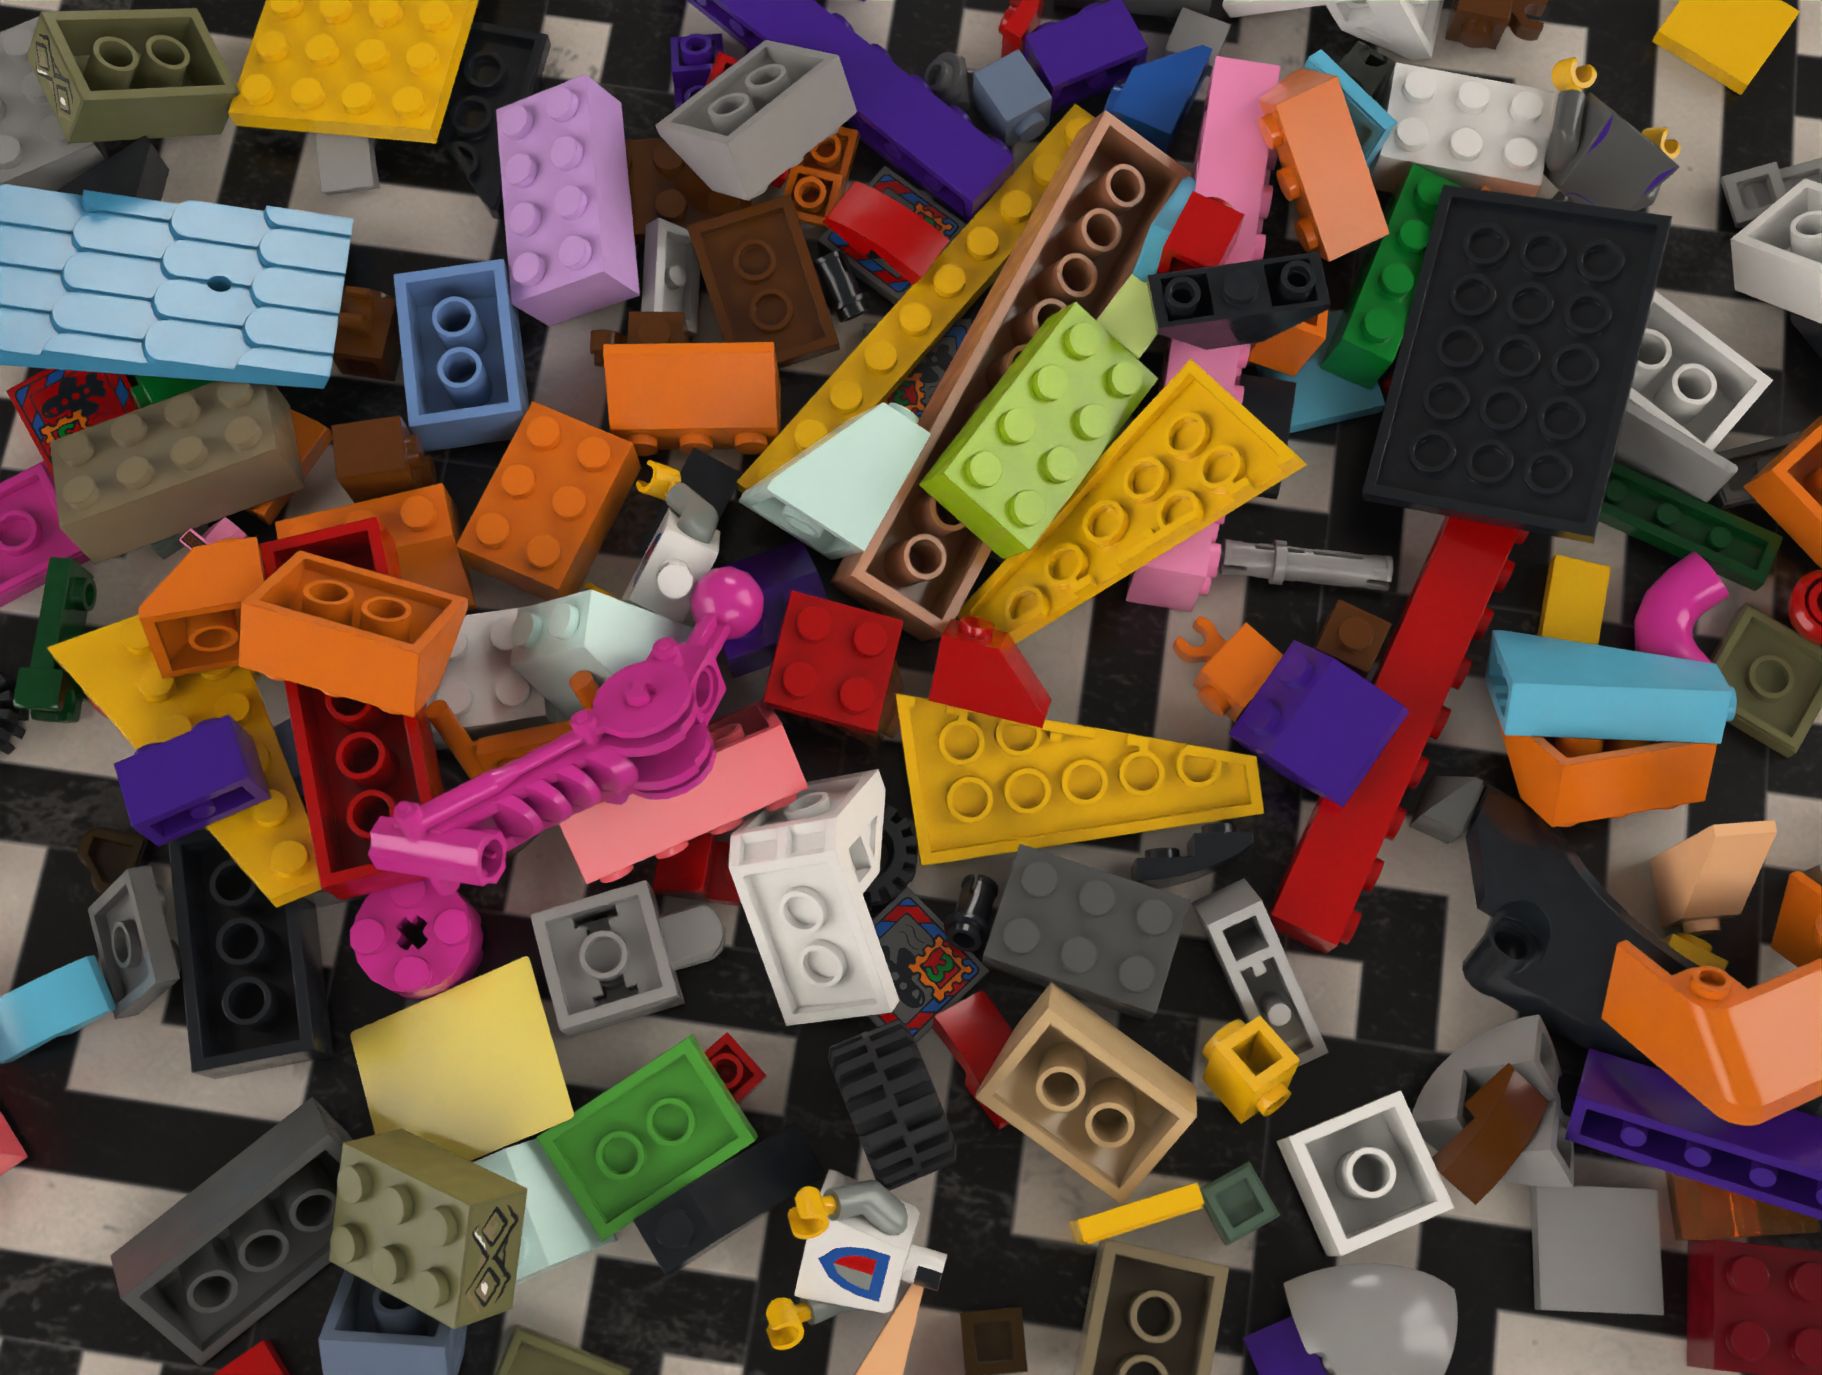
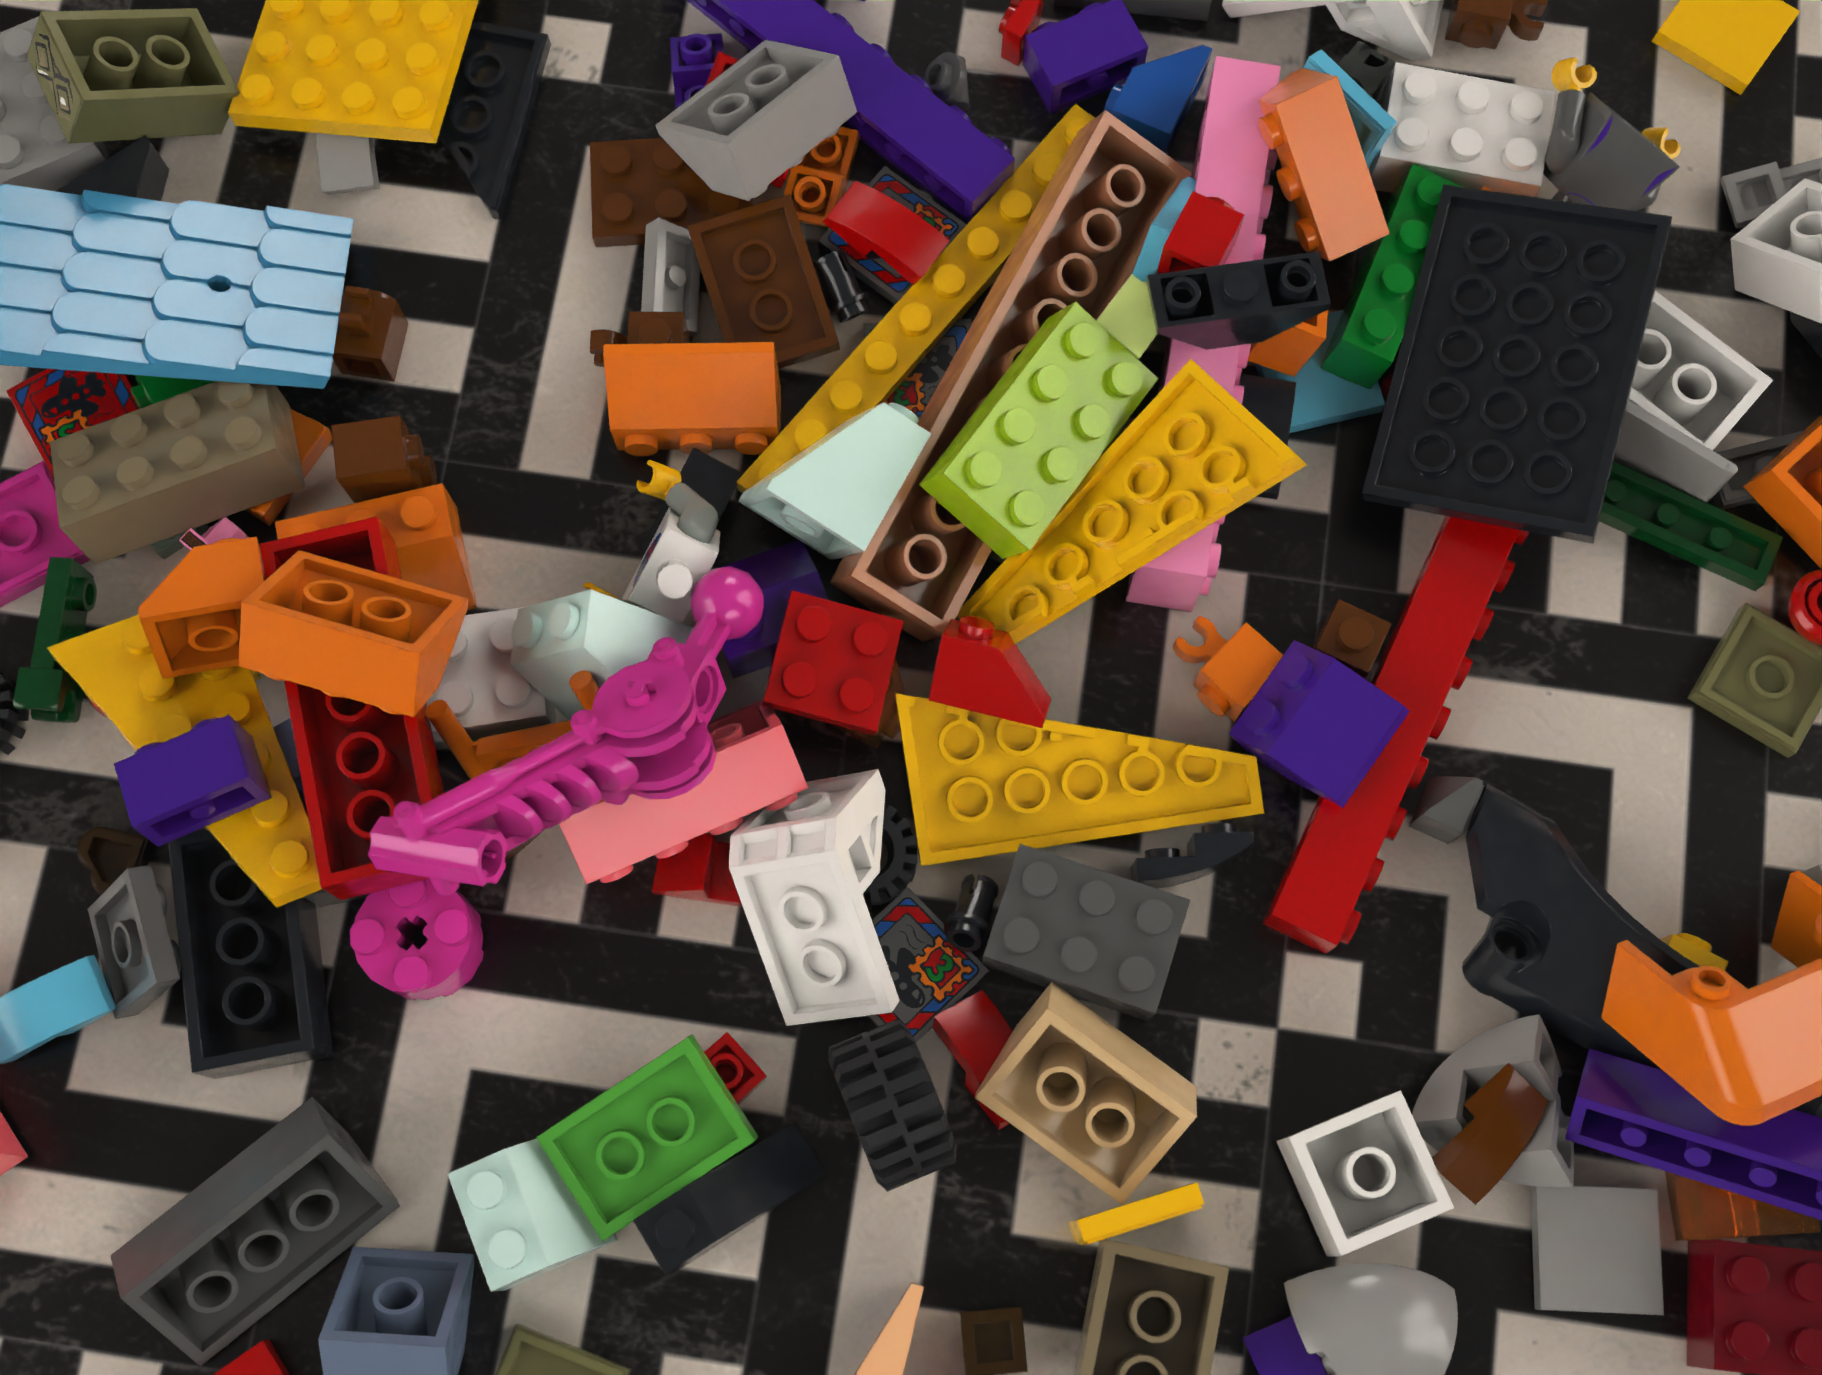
olive brick [329,1128,528,1329] -> none
light yellow sticker [350,956,574,1161] -> none
medium blue brick [393,259,529,452] -> none
orange brick [456,401,641,601] -> none
lavender brick [496,74,640,327] -> none
light grey brick [530,880,726,1038] -> none
torso [766,1169,948,1350] -> none
sand blue brick [972,49,1052,147] -> none
light grey tile [1162,7,1231,77] -> none
light grey slope [1191,878,1329,1067] -> none
sand green tile [1200,1161,1280,1246] -> none
yellow brick [1202,1015,1300,1124] -> none
light grey pin [1219,539,1393,592] -> none
medium azure slope [1485,630,1737,744] -> none
orange slope [1498,718,1717,827] -> none
yellow tile [1537,554,1611,645] -> none
dark pink cylinder [1634,551,1729,663] -> none
light nougat slope [1650,820,1777,936] -> none

